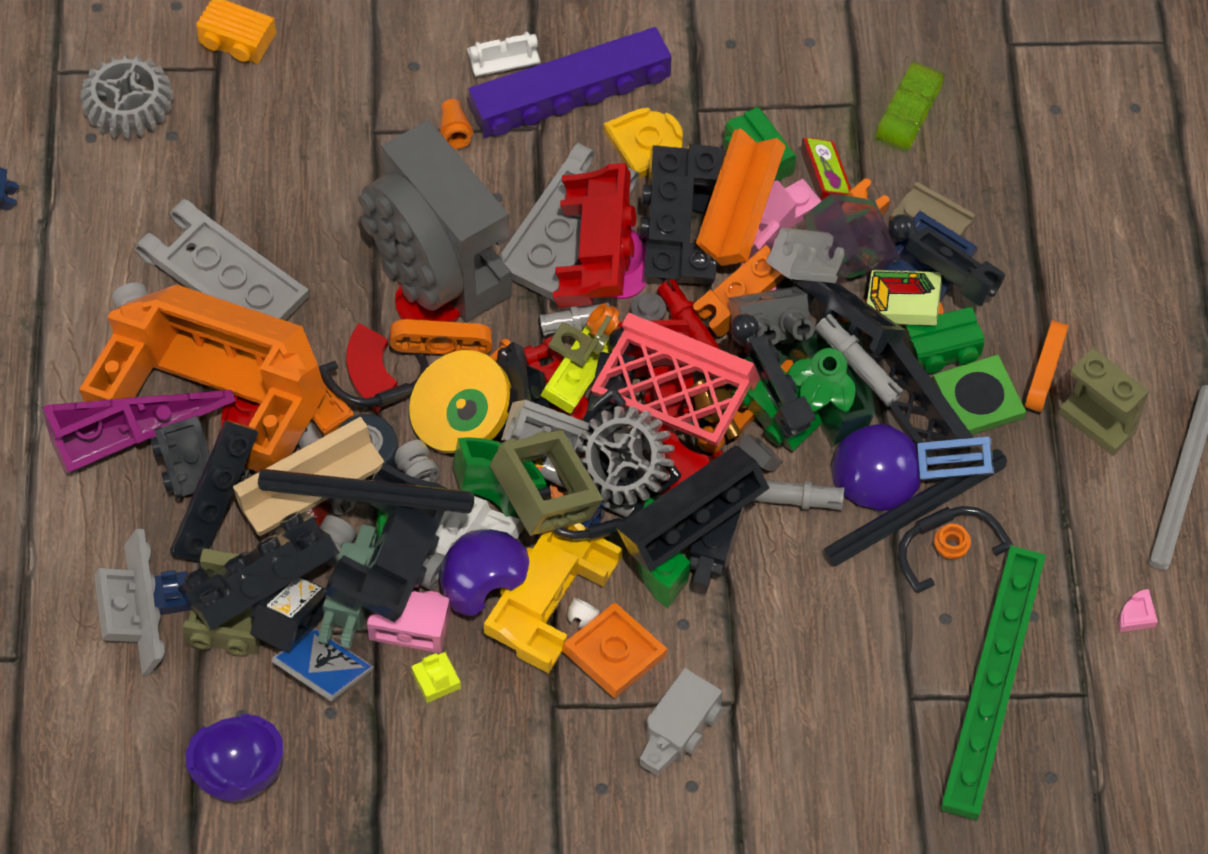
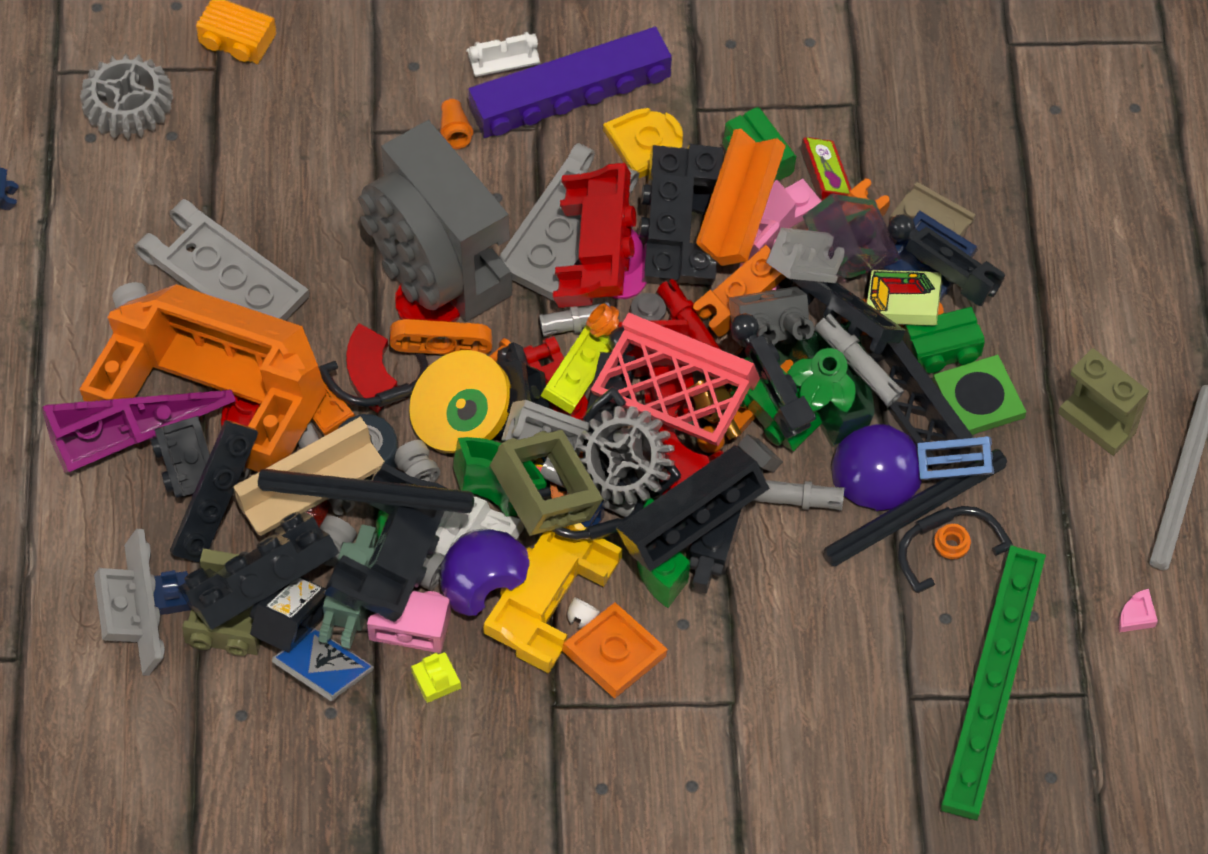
dark purple cylinder [185,714,283,802] -> none
olive bracket [549,315,612,367] -> none
light grey hinge [639,668,724,776] -> none
clear neon green beam [876,61,945,151] -> none
orange beam [1025,320,1069,413] -> none

